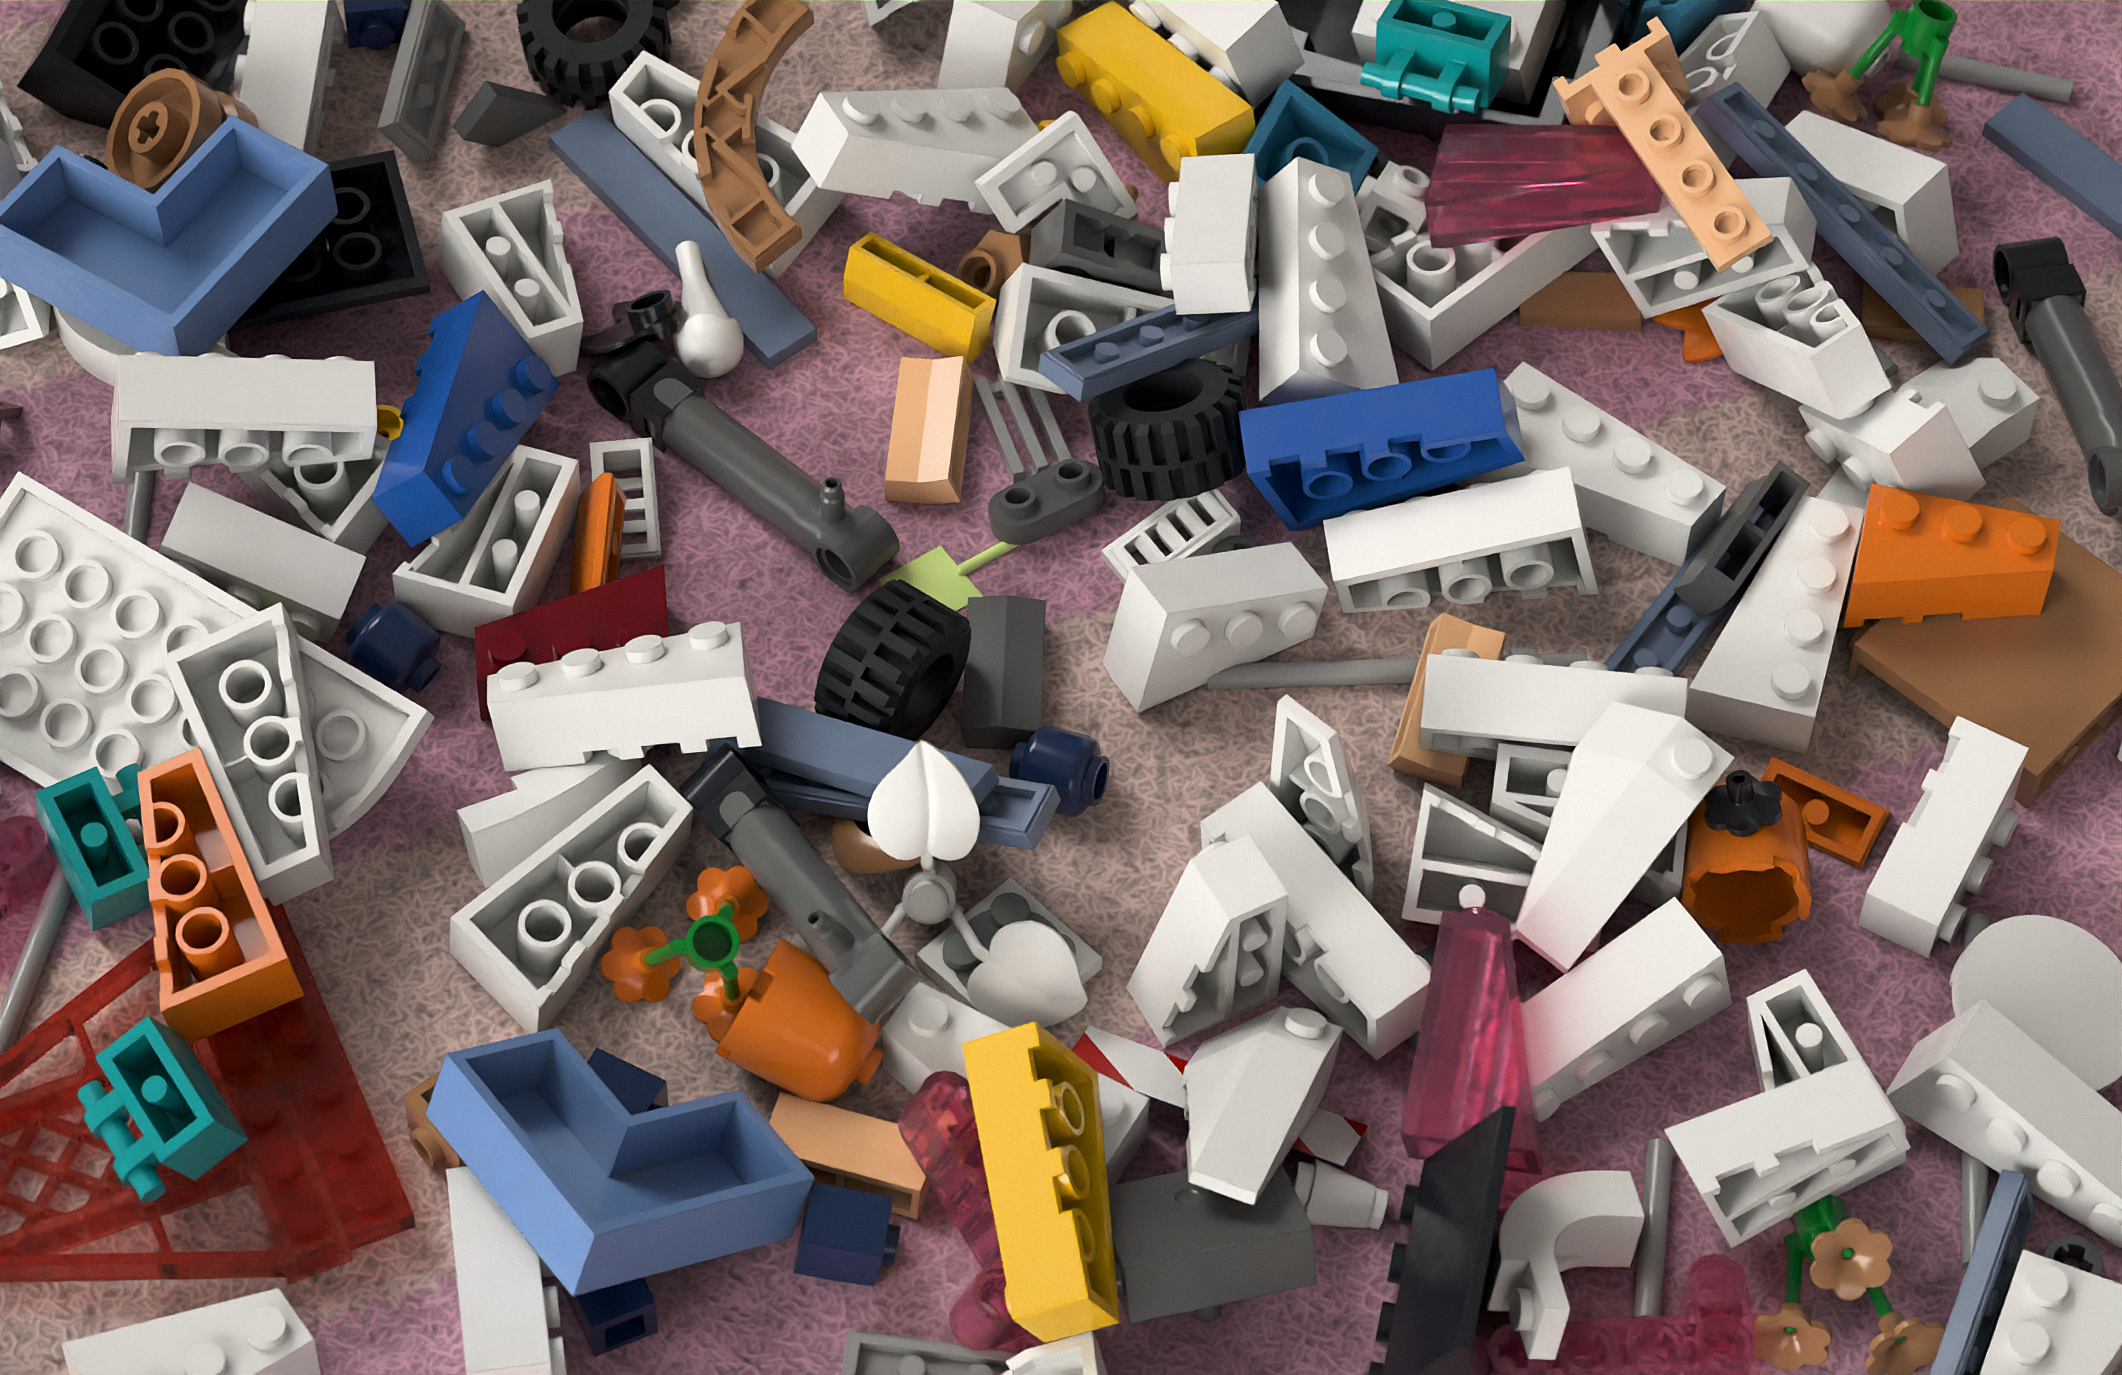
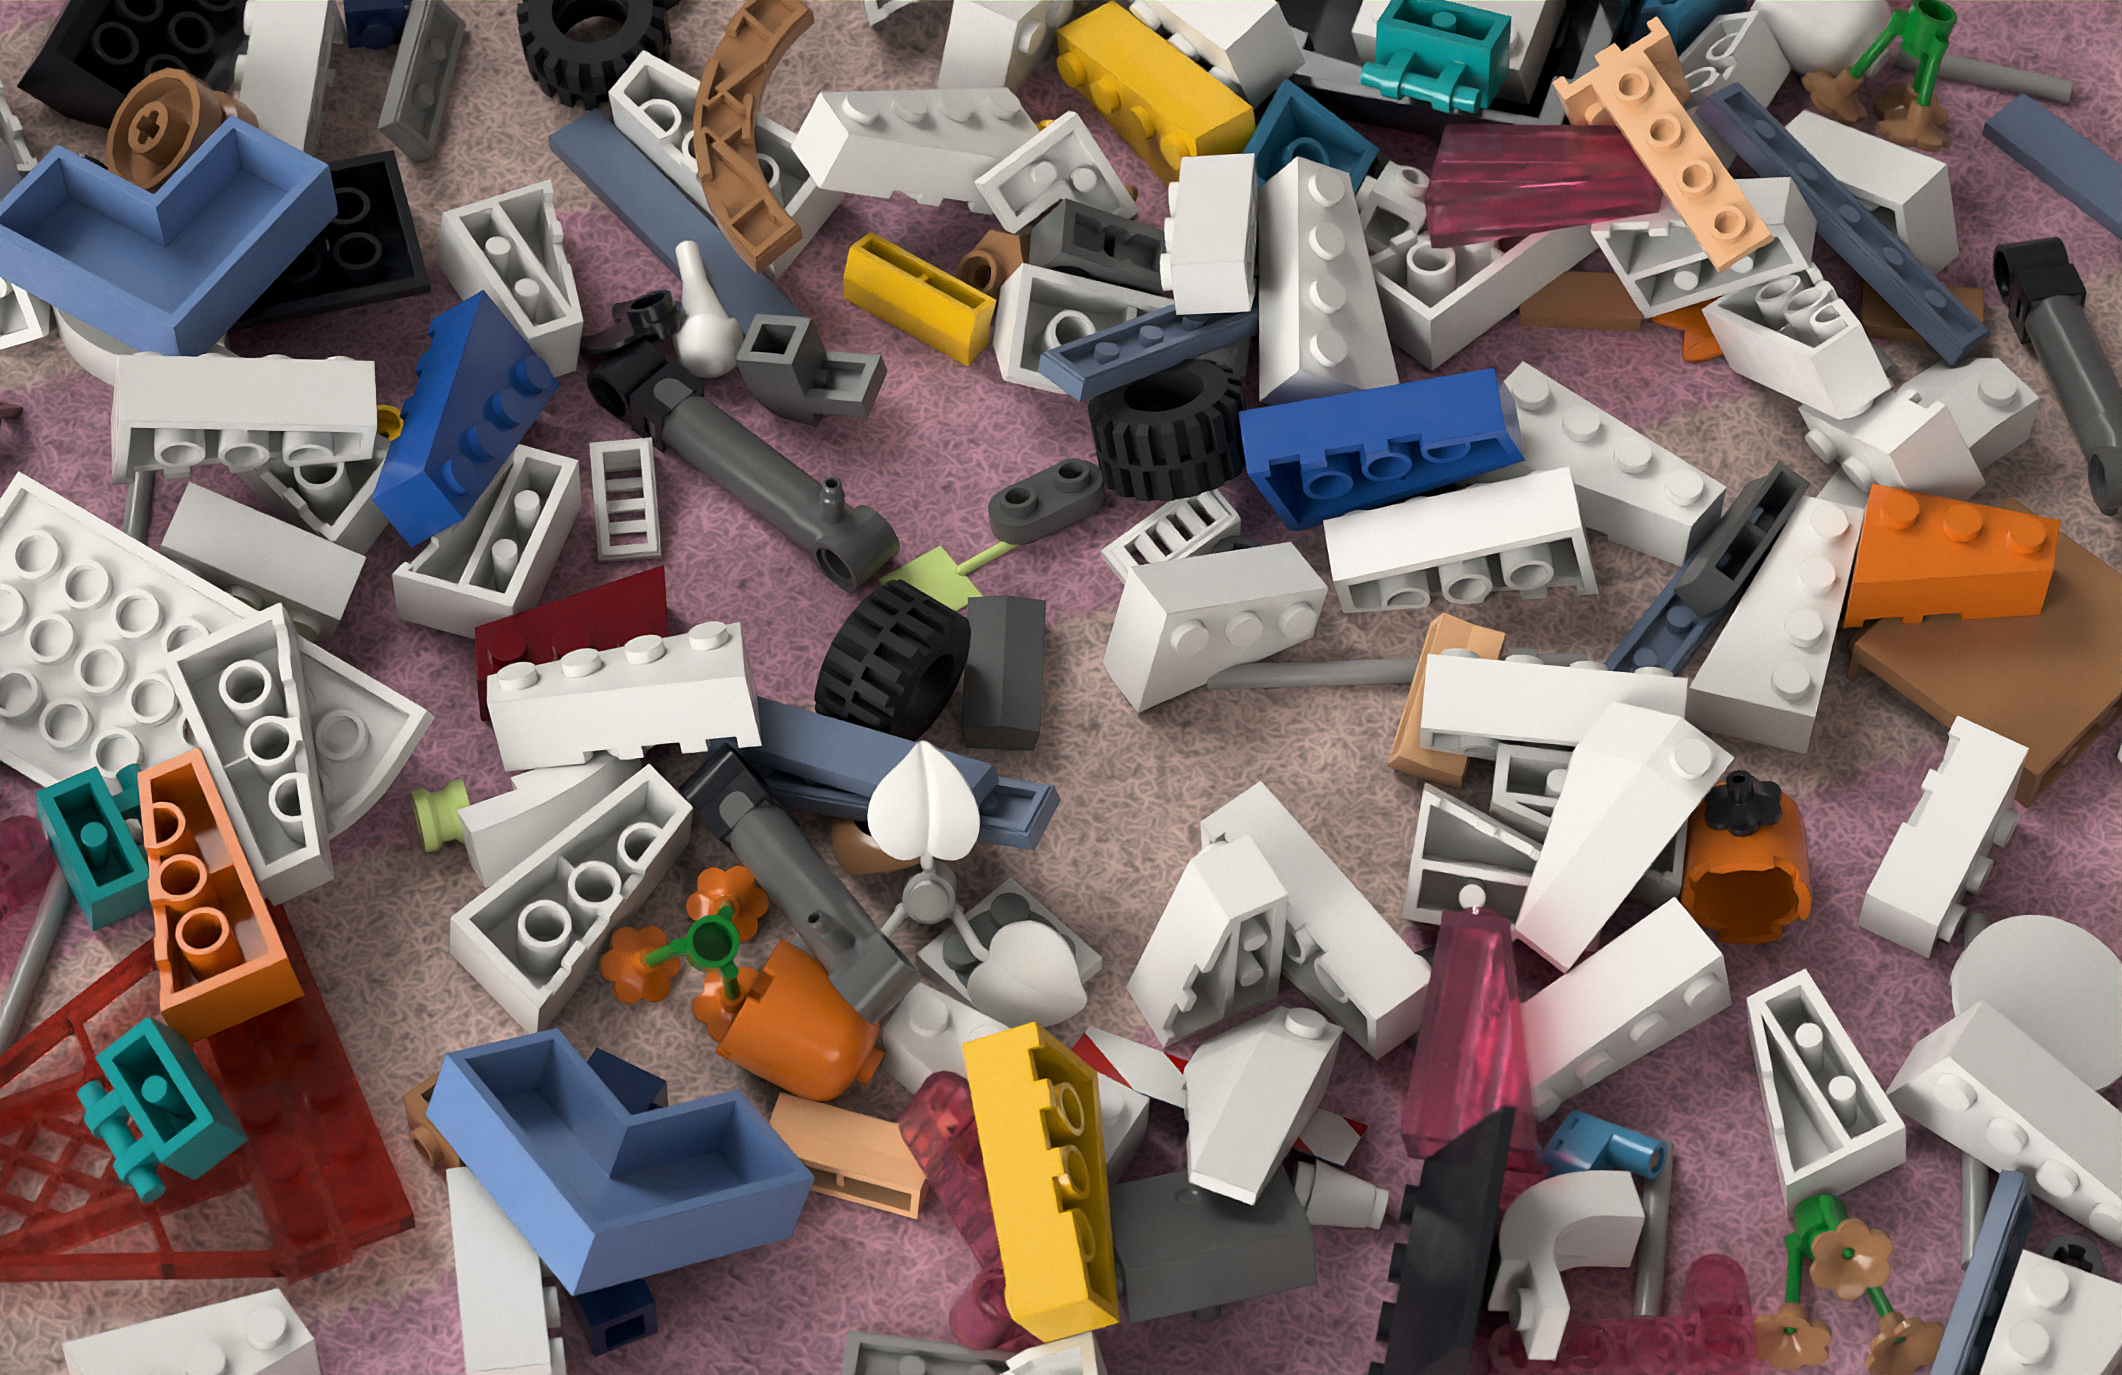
dark blue head [345,603,442,694] -> none
dark grey tile [452,81,567,148] -> none
orange slope [569,473,626,596] -> none
dark blue brick [793,1182,901,1286] -> none
light nougat piece [885,356,975,505] -> none
light grey tile [974,373,1072,484] -> none
dark blue head [1009,726,1109,817] -> none
white wedge [1269,694,1374,904] -> none
white wedge [1664,1057,1911,1248] -> none
orange slope [1760,757,1893,869] -> none
none -> yellowish green wheel [410,778,470,854]
none -> dark grey brick [735,313,888,428]
none -> dark azure piece [1539,1110,1668,1180]

